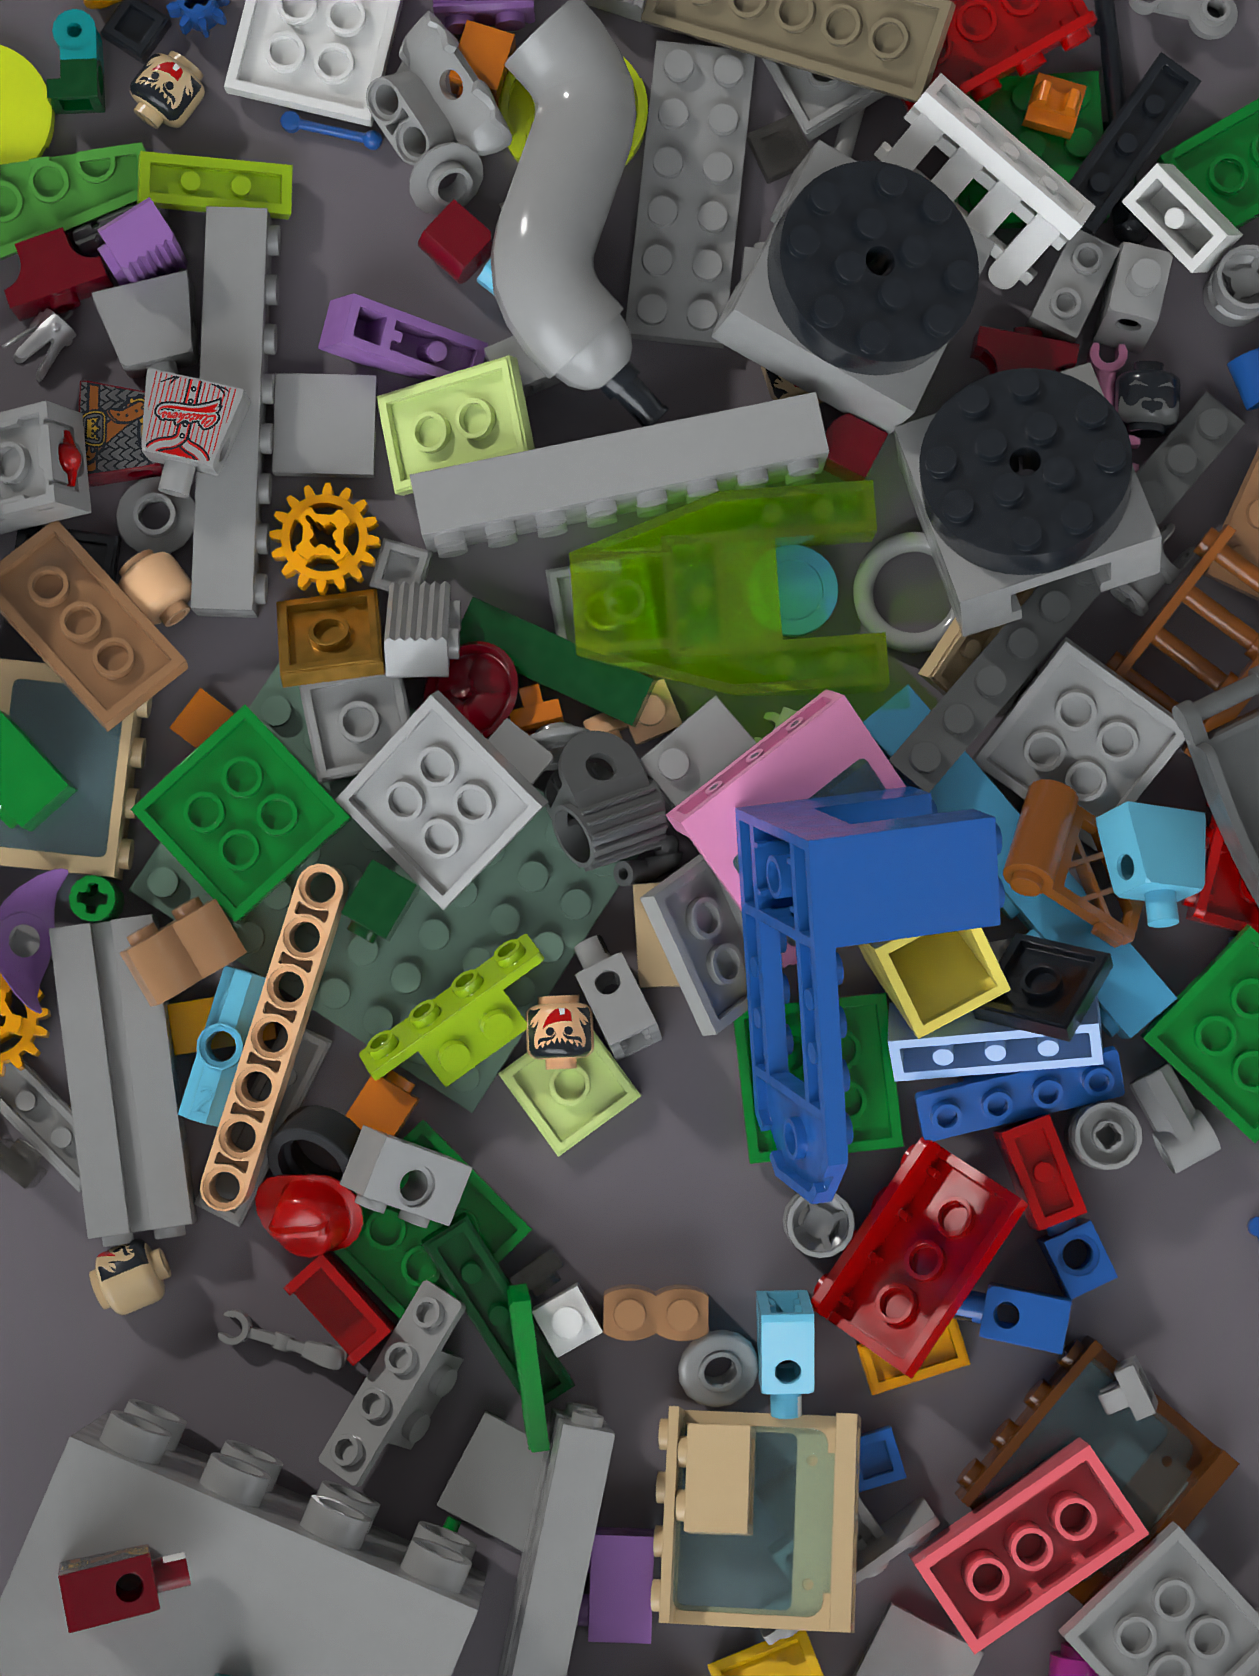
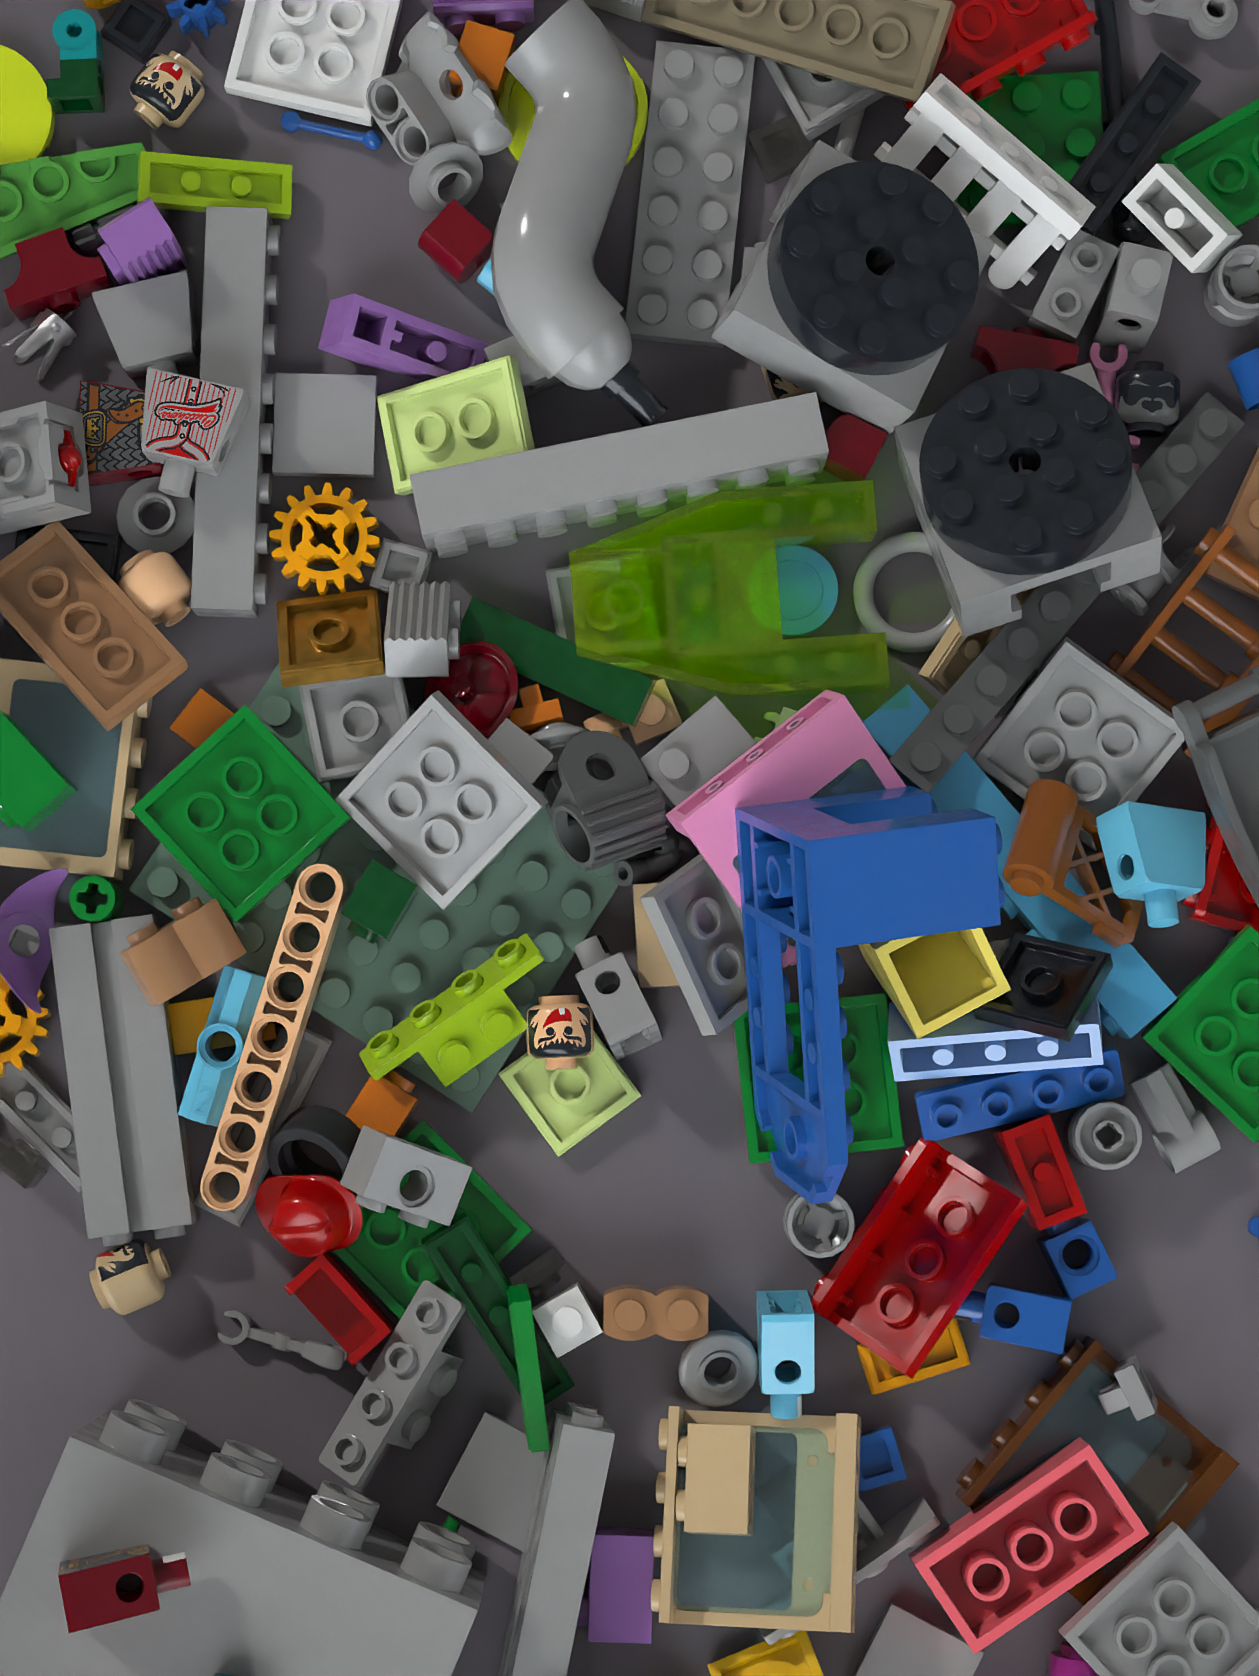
orange tile [1022,72,1087,140] -> none

